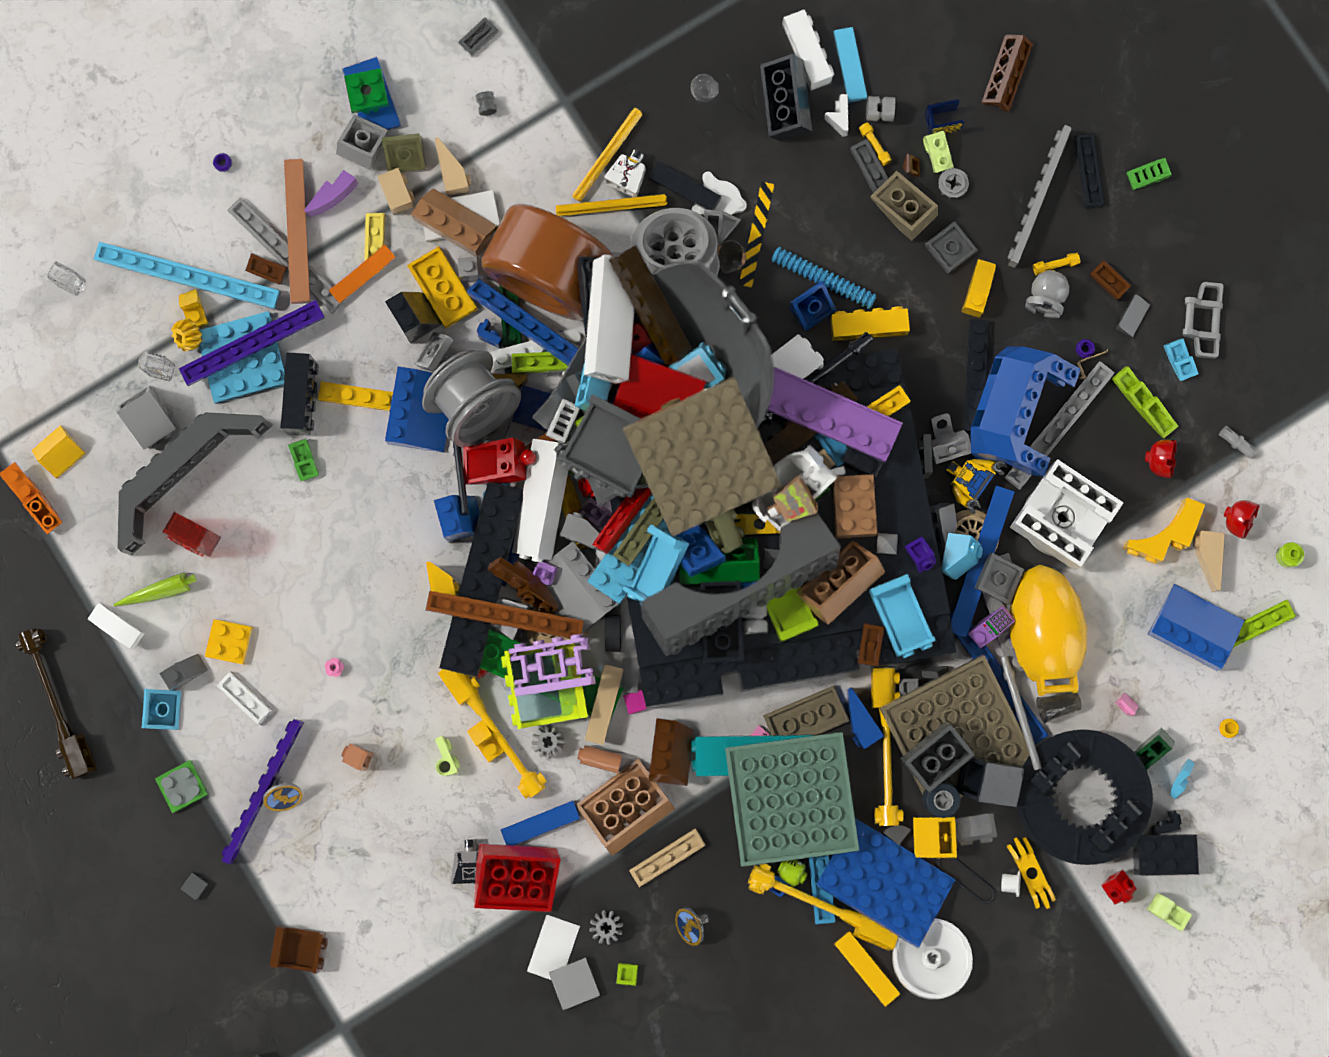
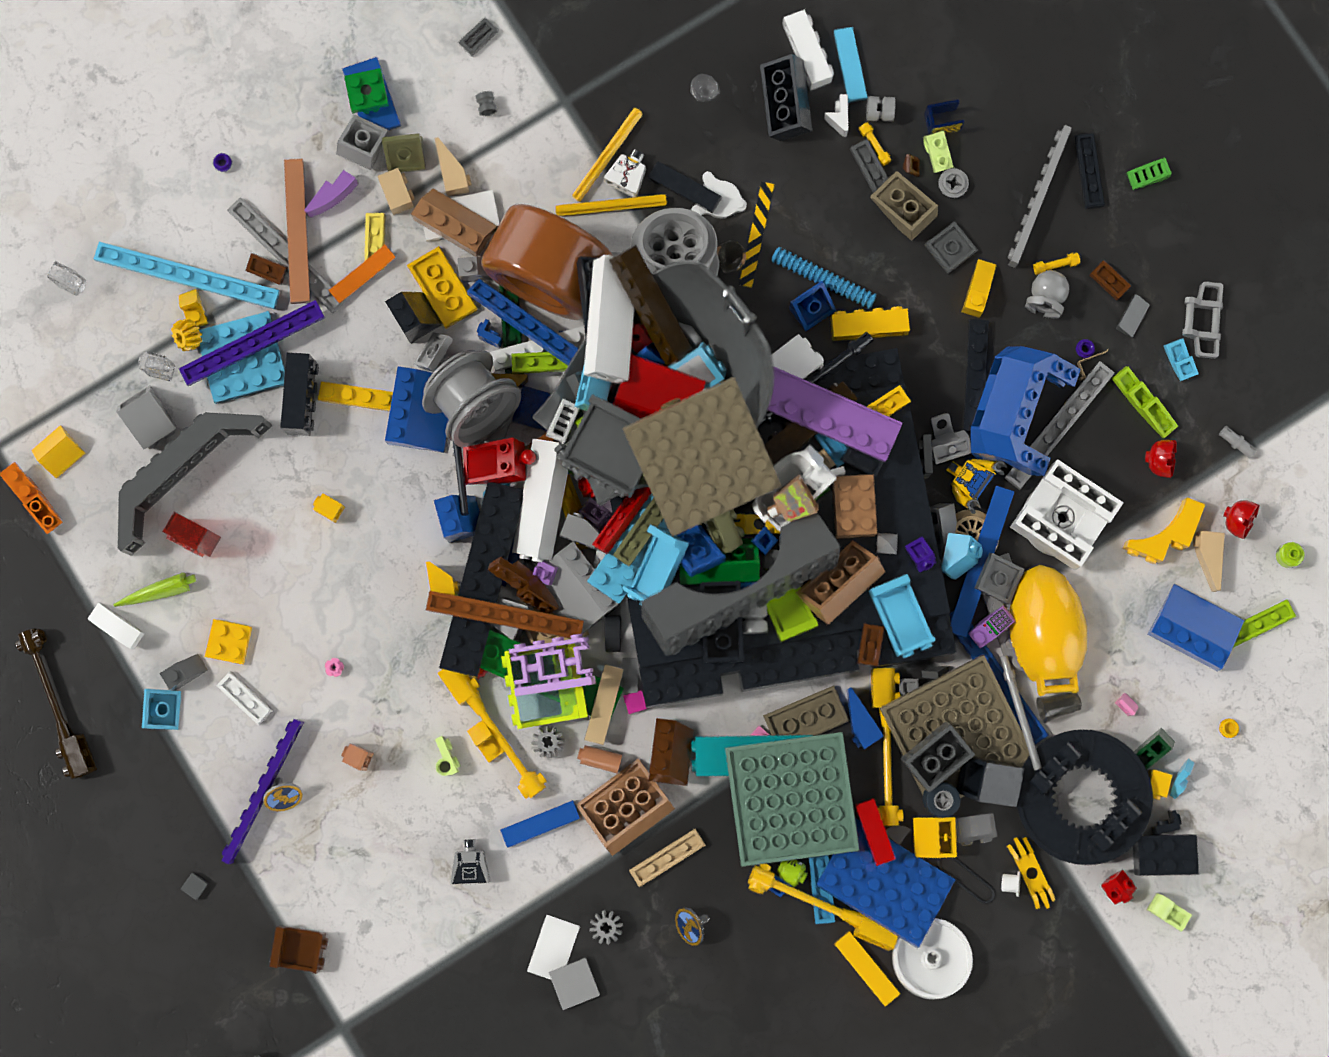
light grey piece [155,760,209,813] -> none
bright green slope [288,438,319,481] -> none
red slope [474,844,561,912] -> none
lime tile [616,963,638,986] -> none
light grey slope [704,210,741,246] -> none
reddish brown fence [982,35,1033,111] -> none
none -> yellow brick [313,493,345,523]
none -> light grey arm [678,322,702,349]
none -> blue slope [752,527,778,555]
none -> red slope [855,799,895,865]
none -> yellow brick [1148,770,1172,800]

